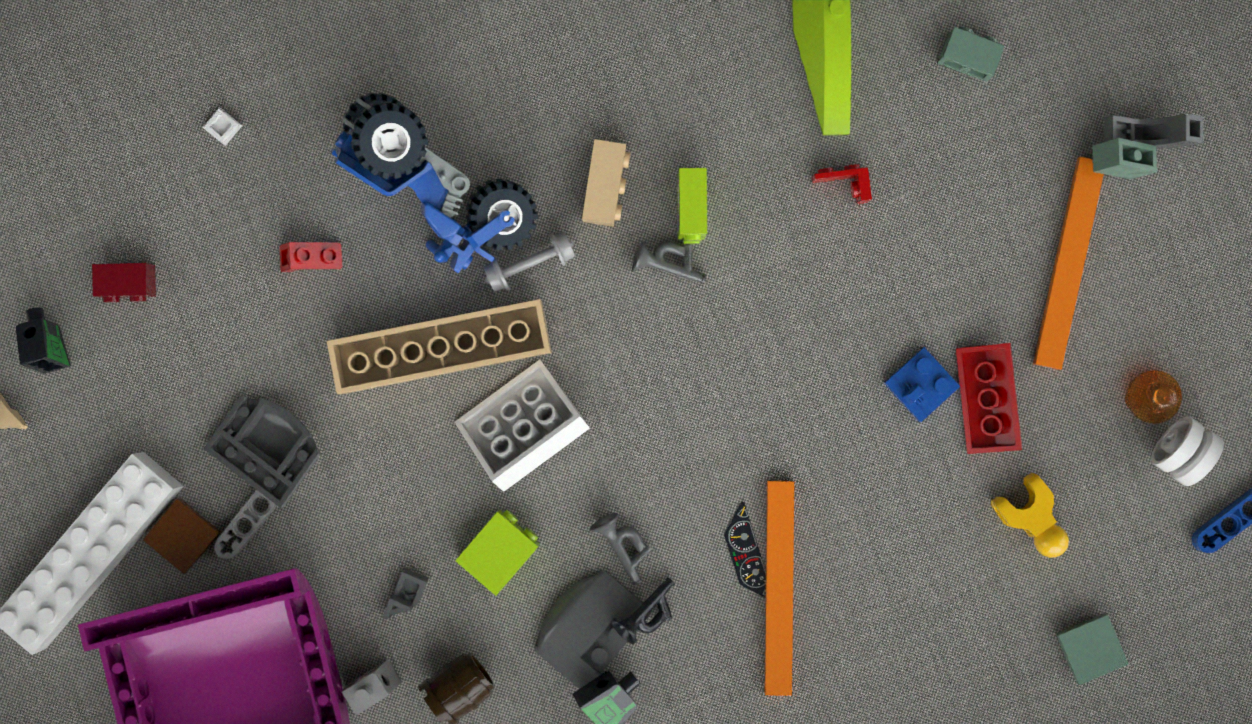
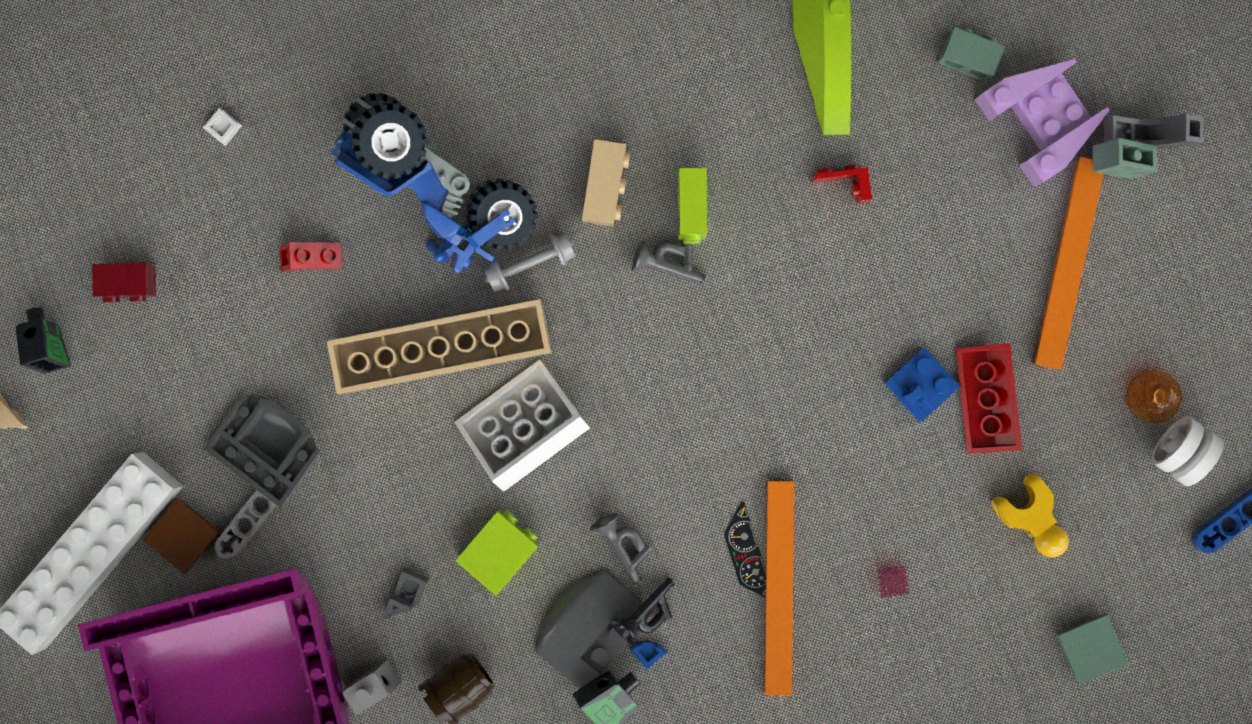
none -> blue tile [630,641,667,669]
none -> clear pink tile [877,566,909,598]
none -> lavender wedge [975,59,1110,187]

